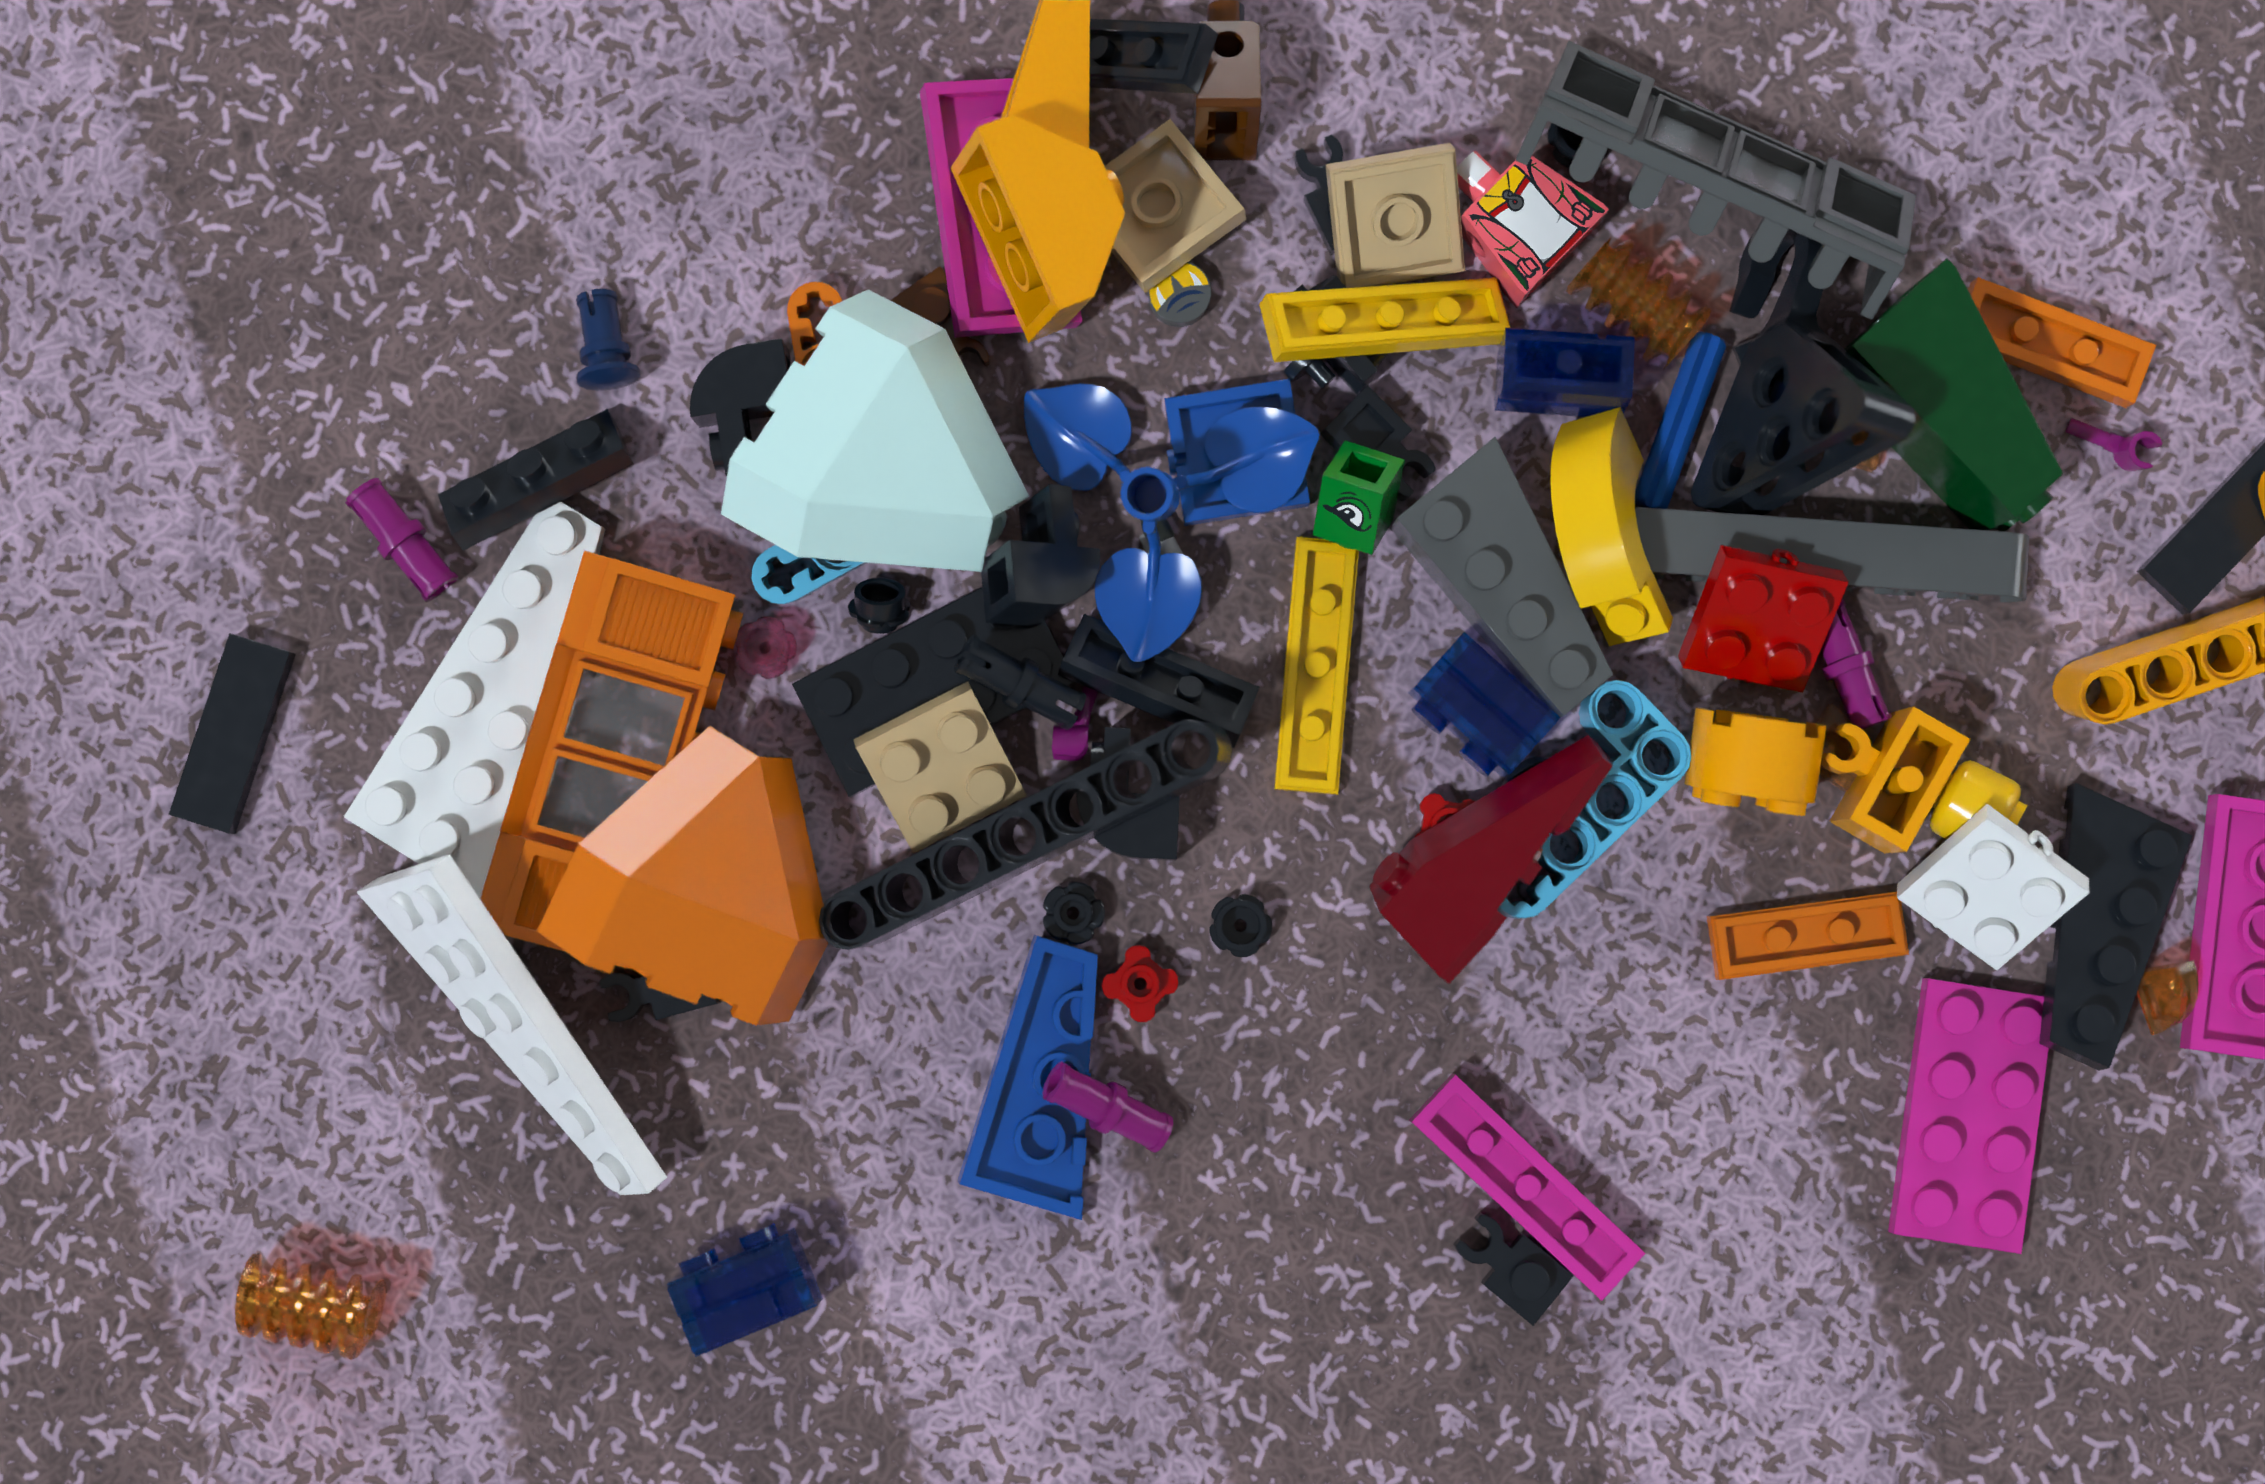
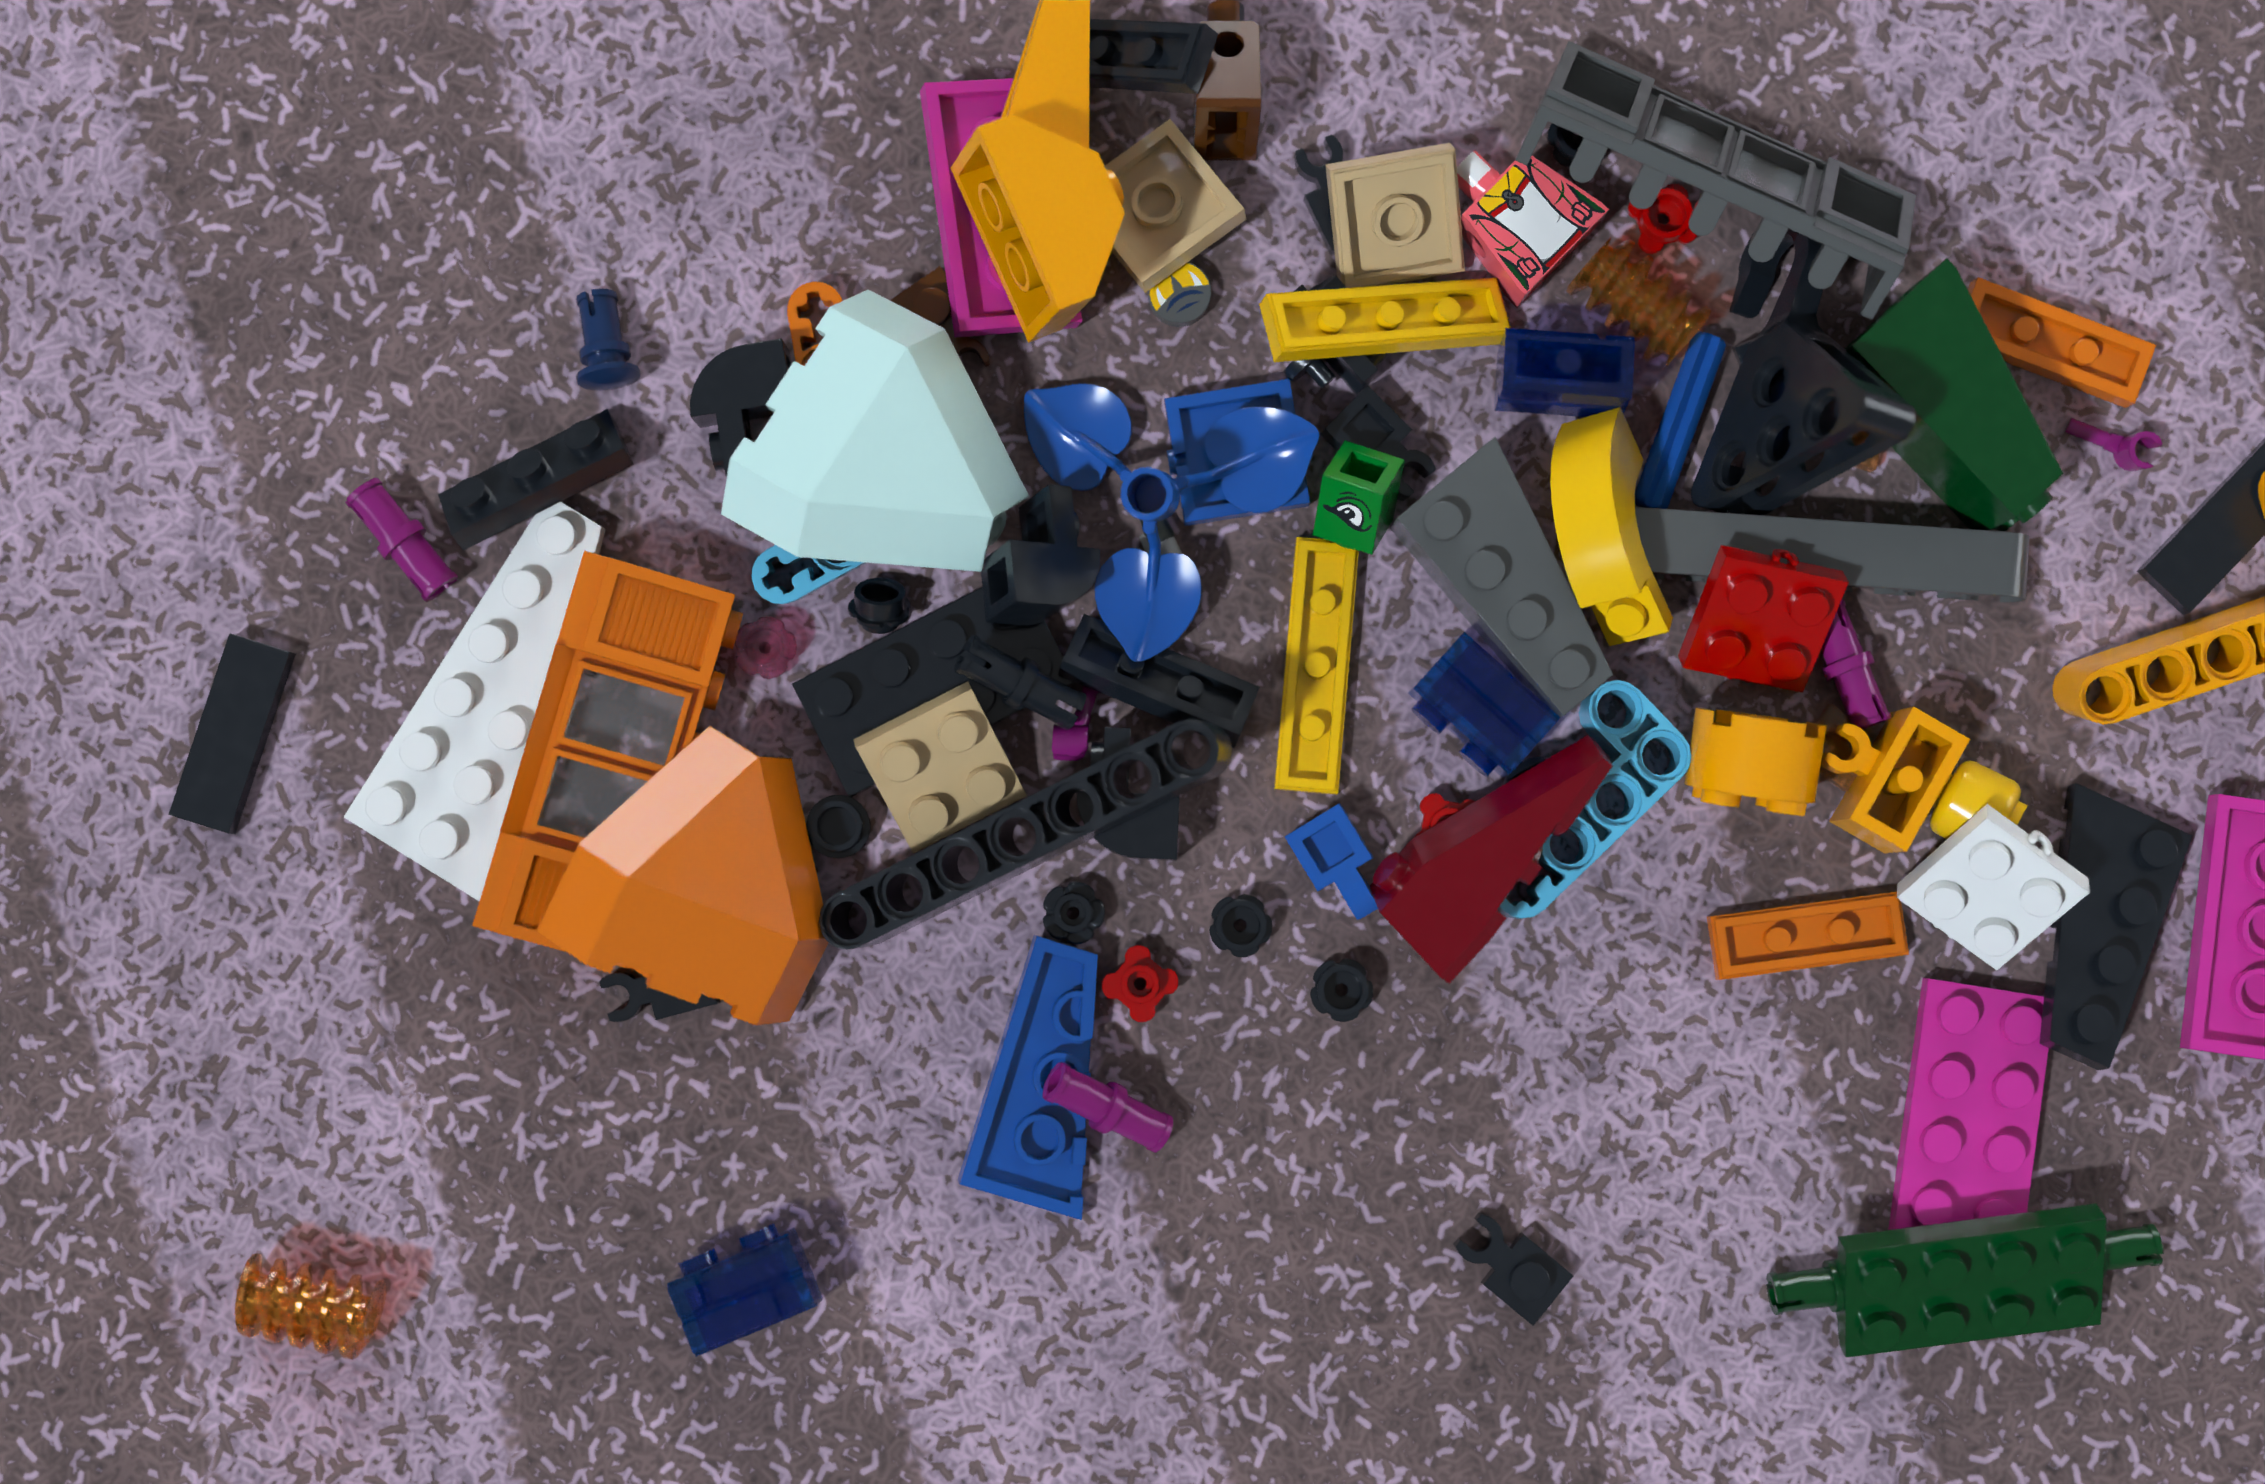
white wing [357,855,668,1195] -> none
dark pink plate [1409,1073,1646,1301] -> none
clear orange tile [2136,960,2198,1035] -> none
none -> black plate [806,795,871,859]
none -> blue plate [1285,803,1378,920]
none -> black plate [1310,959,1373,1022]
none -> red plate [1627,184,1697,254]
none -> dark green plate [1766,1203,2163,1358]

